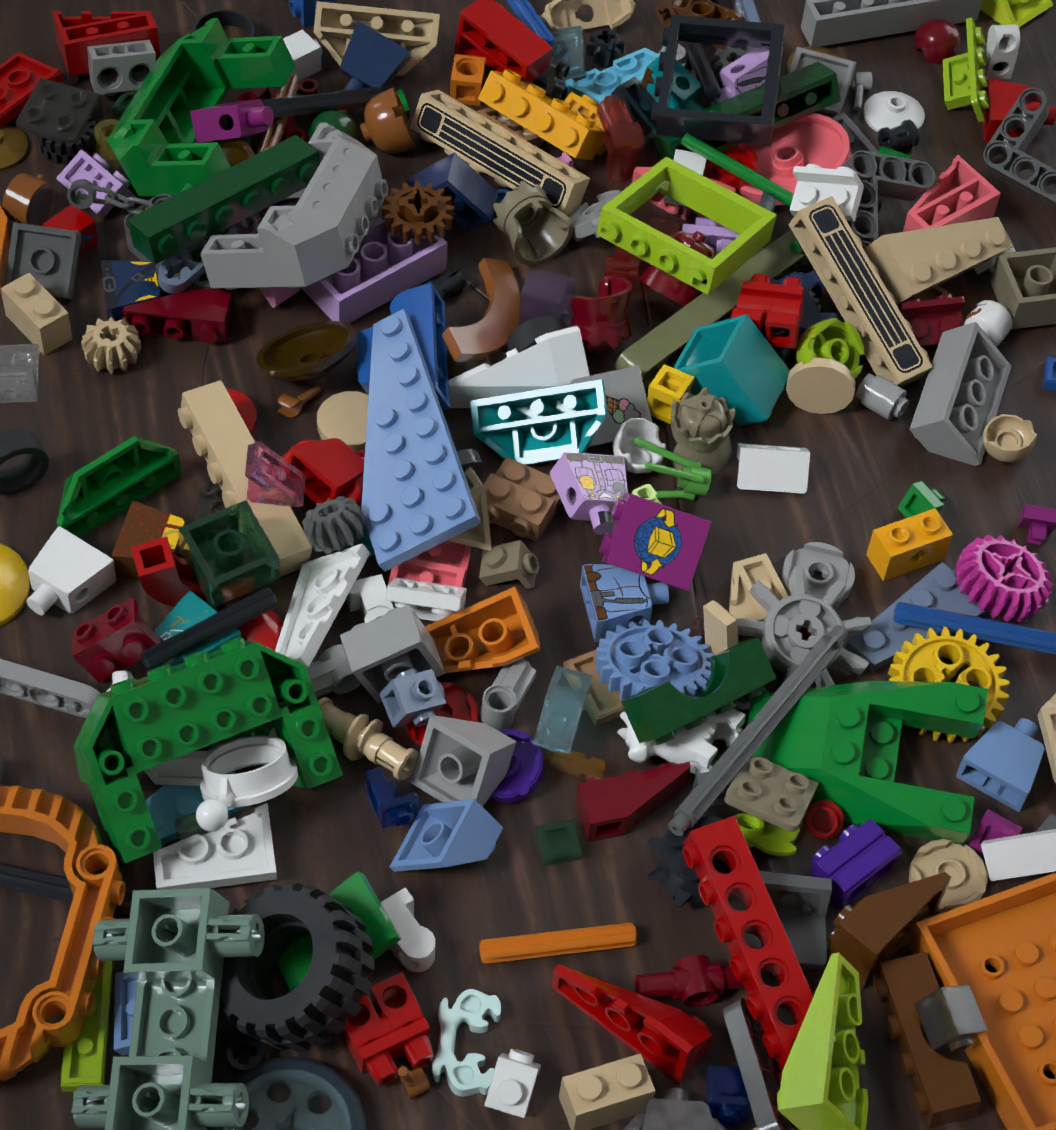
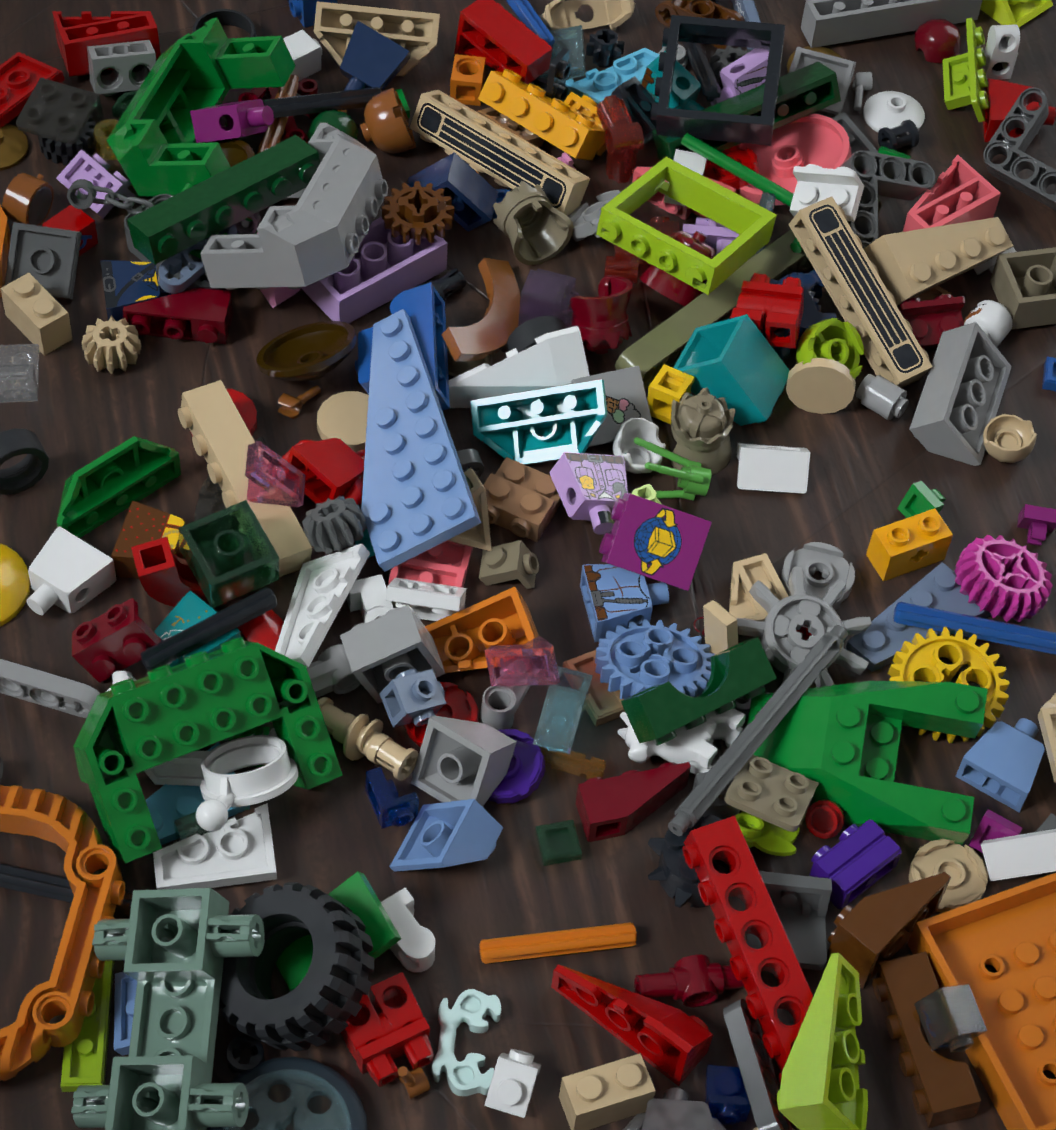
none -> clear pink slope [484,636,560,686]

